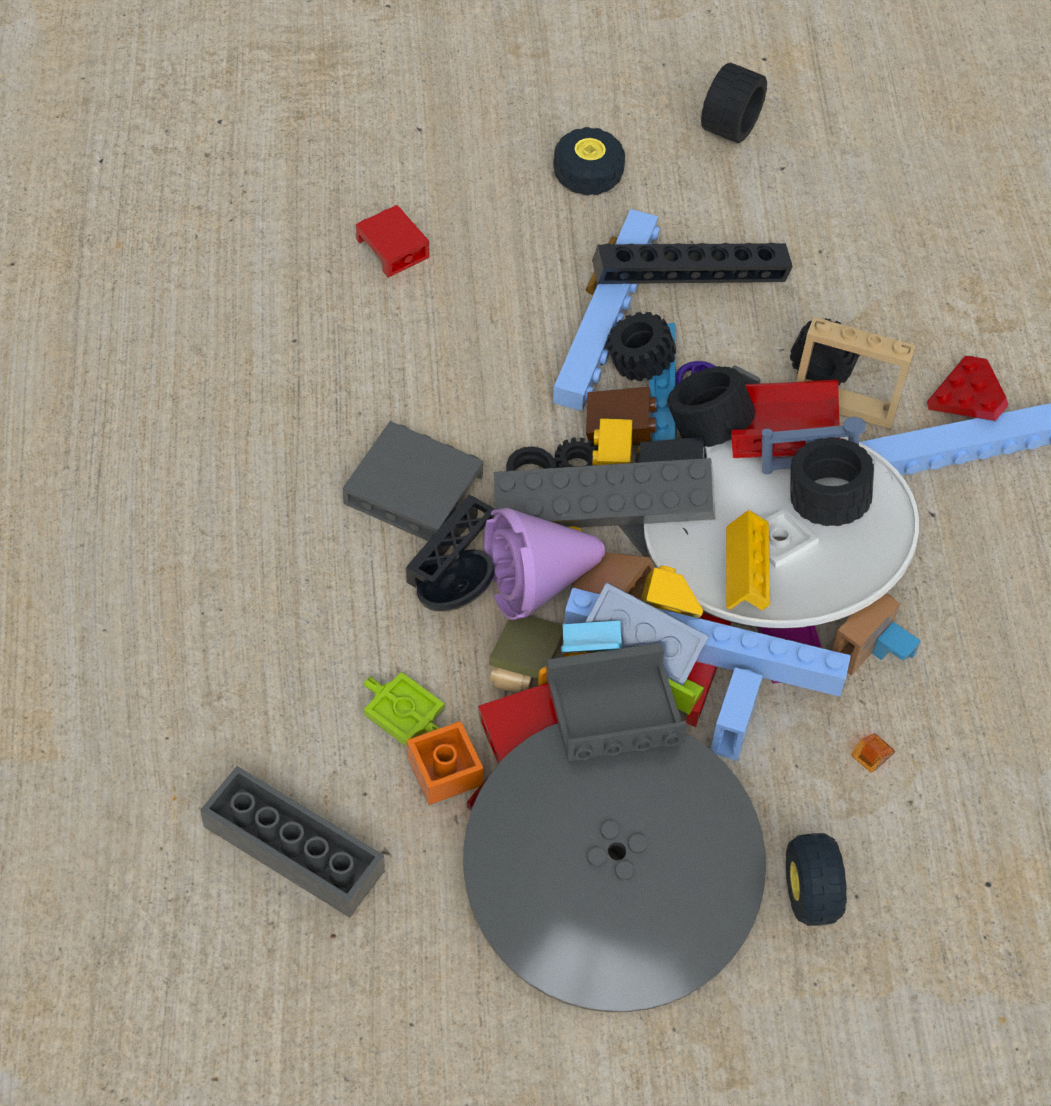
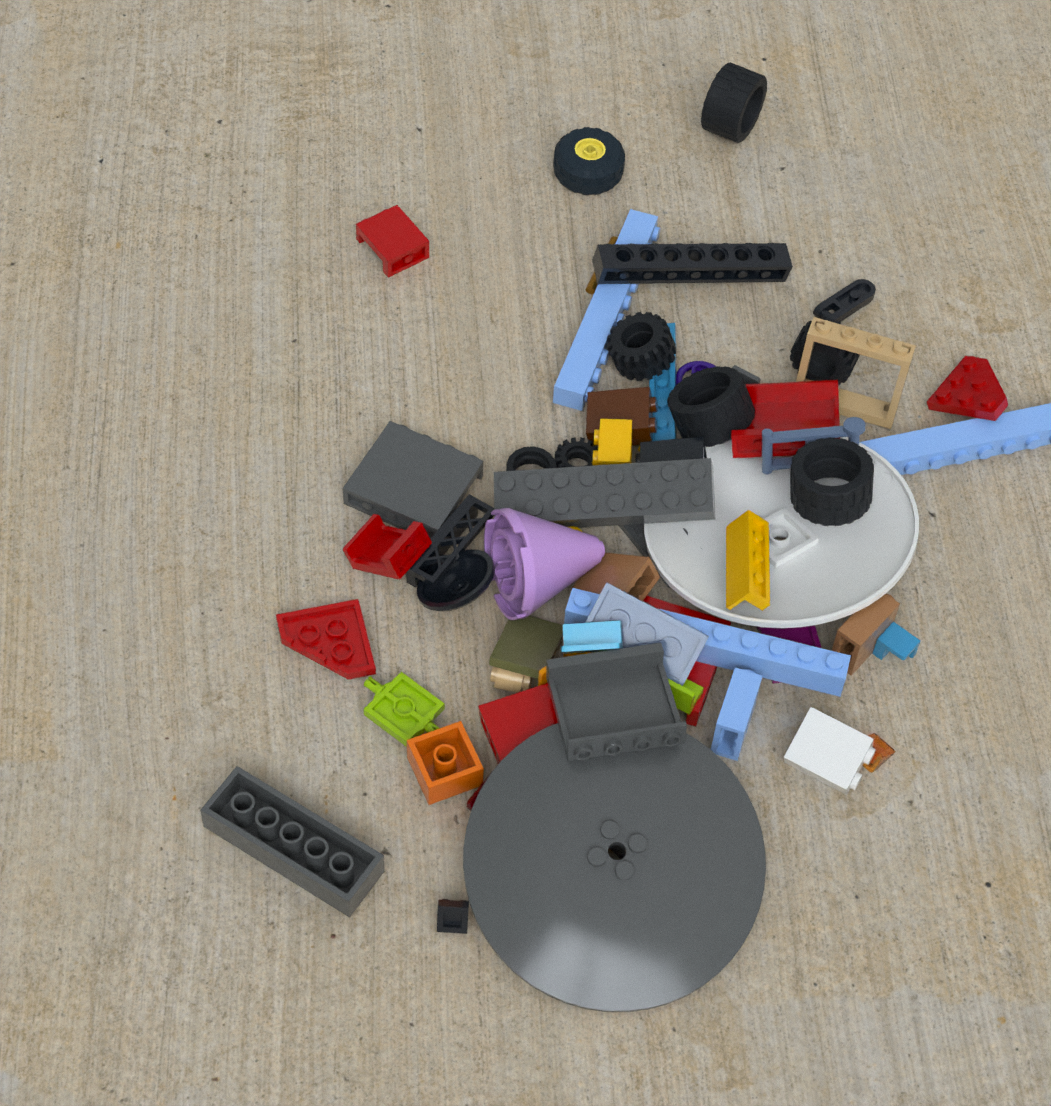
yellow slope [641,565,703,618] -> none
black wheel [785,833,847,926] -> none
none -> red plate [276,599,376,680]
none -> red panel [343,514,432,580]
none -> black tile [437,899,469,934]
none -> white brick [784,707,876,795]
none -> black plate [813,279,876,322]

